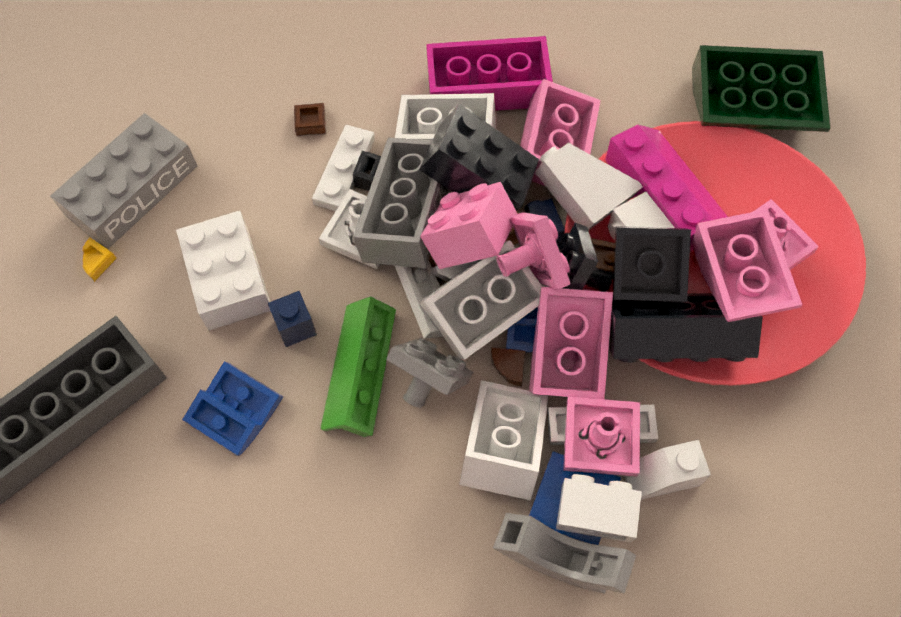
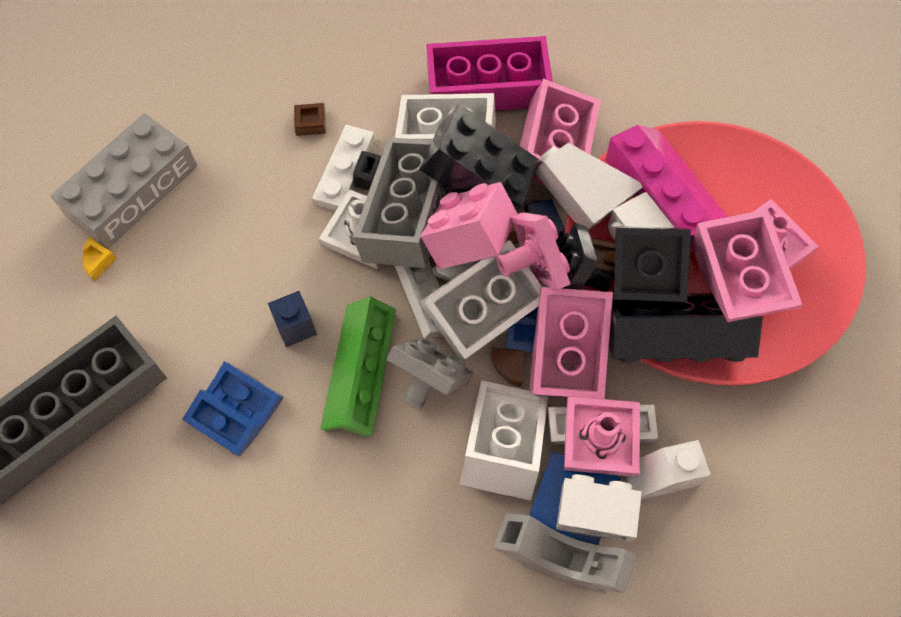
white brick [176,211,270,331] -> none
dark green slope [692,45,831,132] -> none

